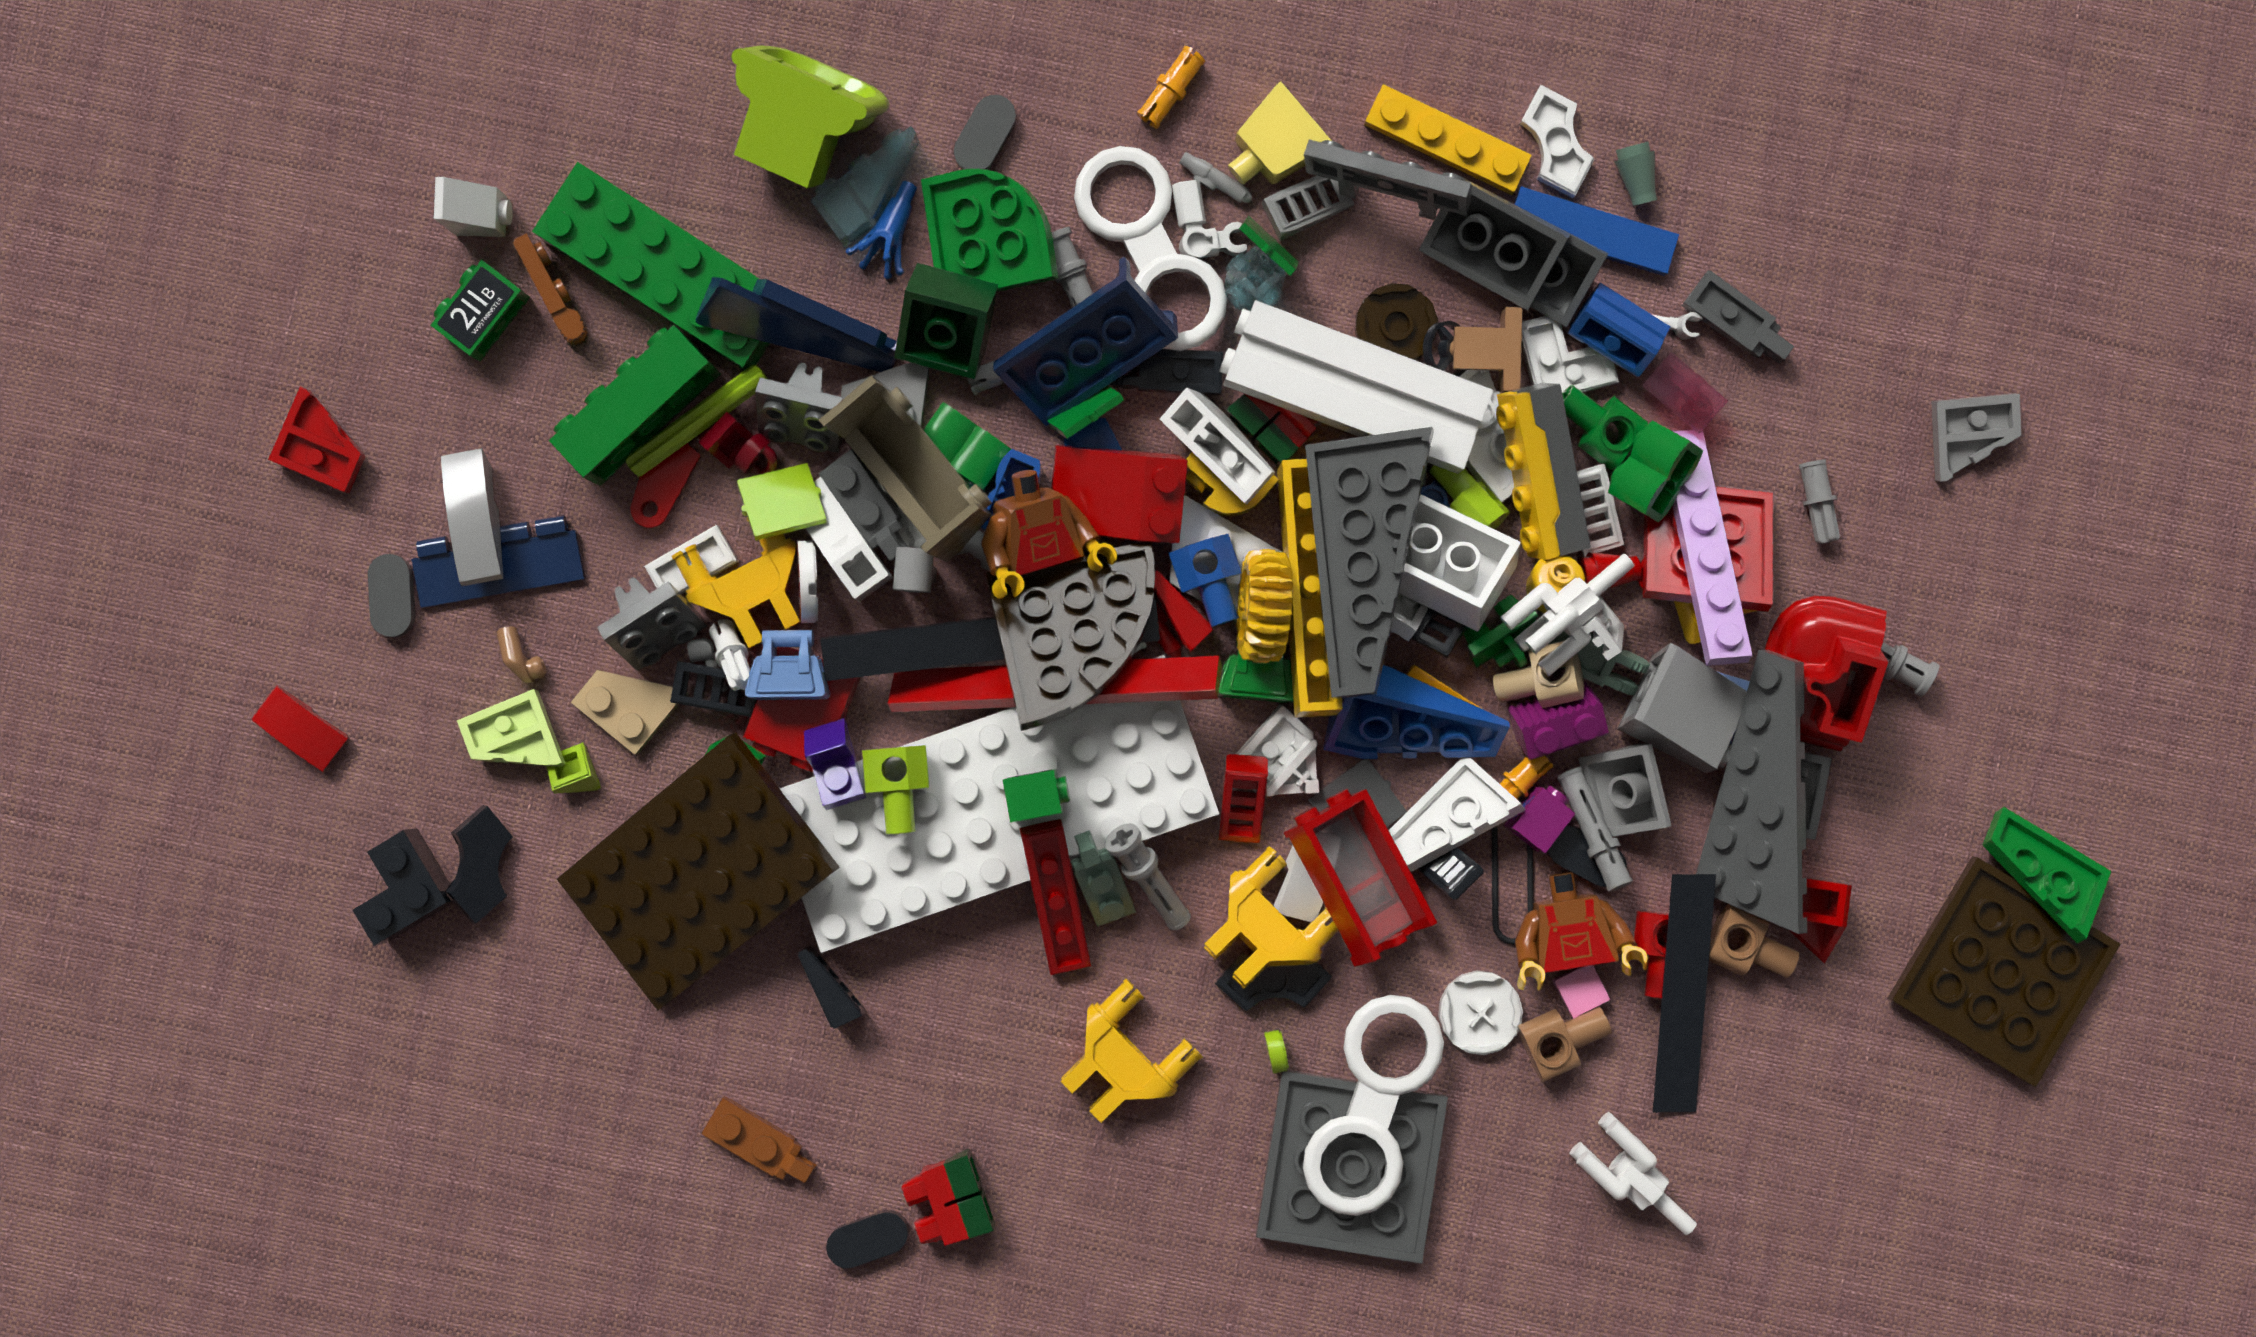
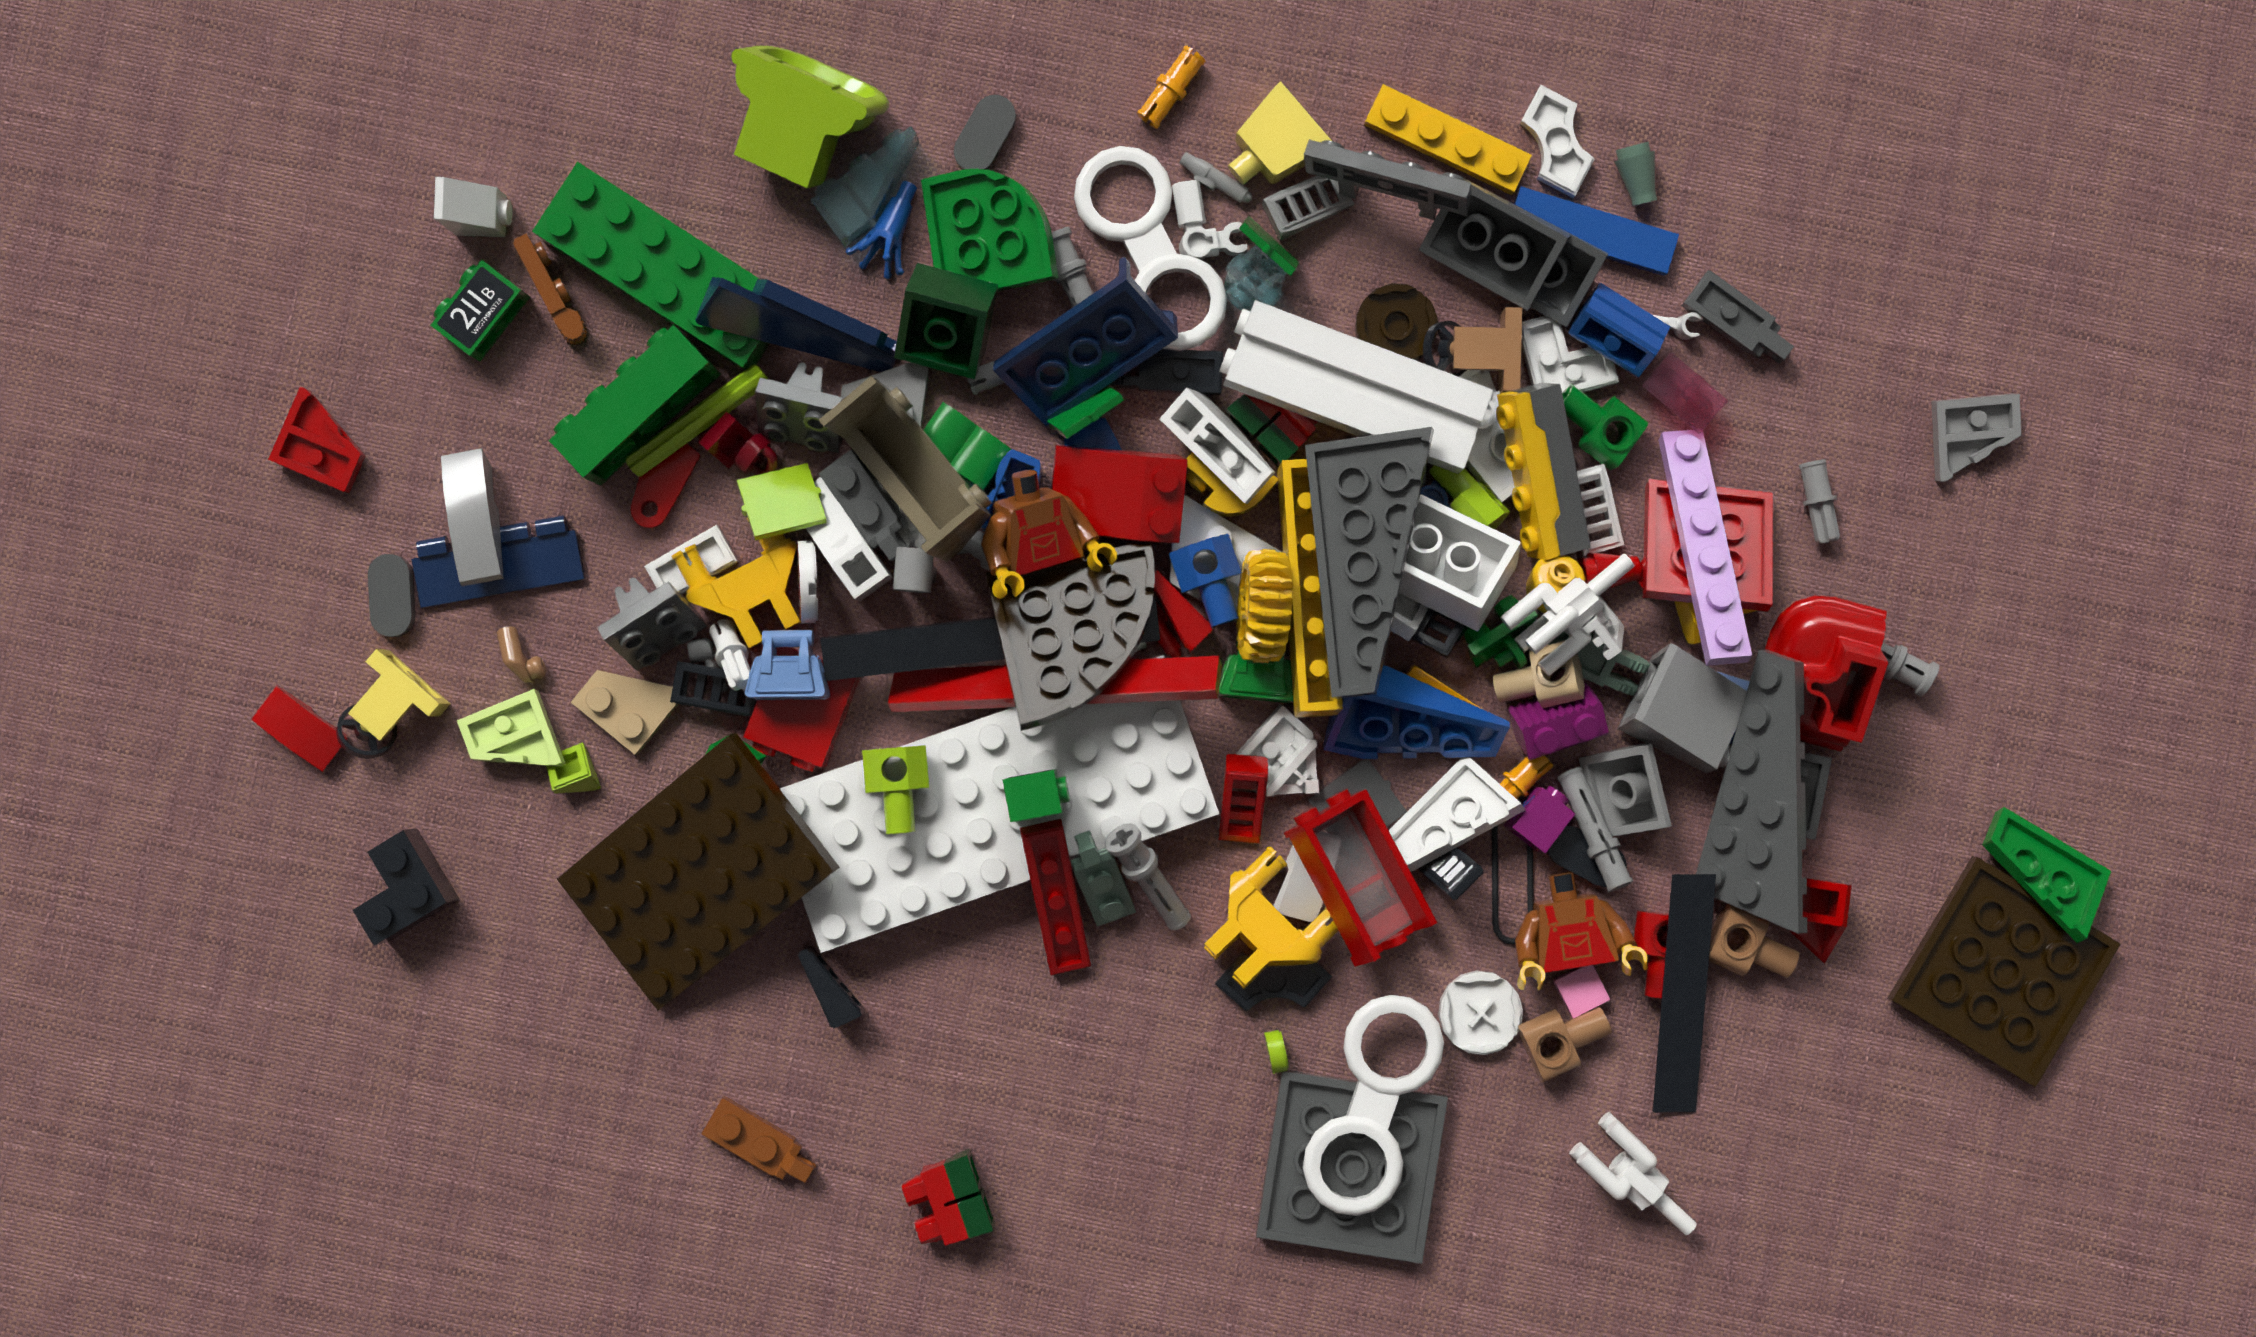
black tile [445,805,513,924] -> none
dark purple slope [804,718,867,810] -> none
black tile [826,1210,909,1268] -> none
yellow connector [1061,978,1203,1123] -> none
green brick [1608,420,1703,522] -> none
none -> light yellow piece [336,649,451,759]

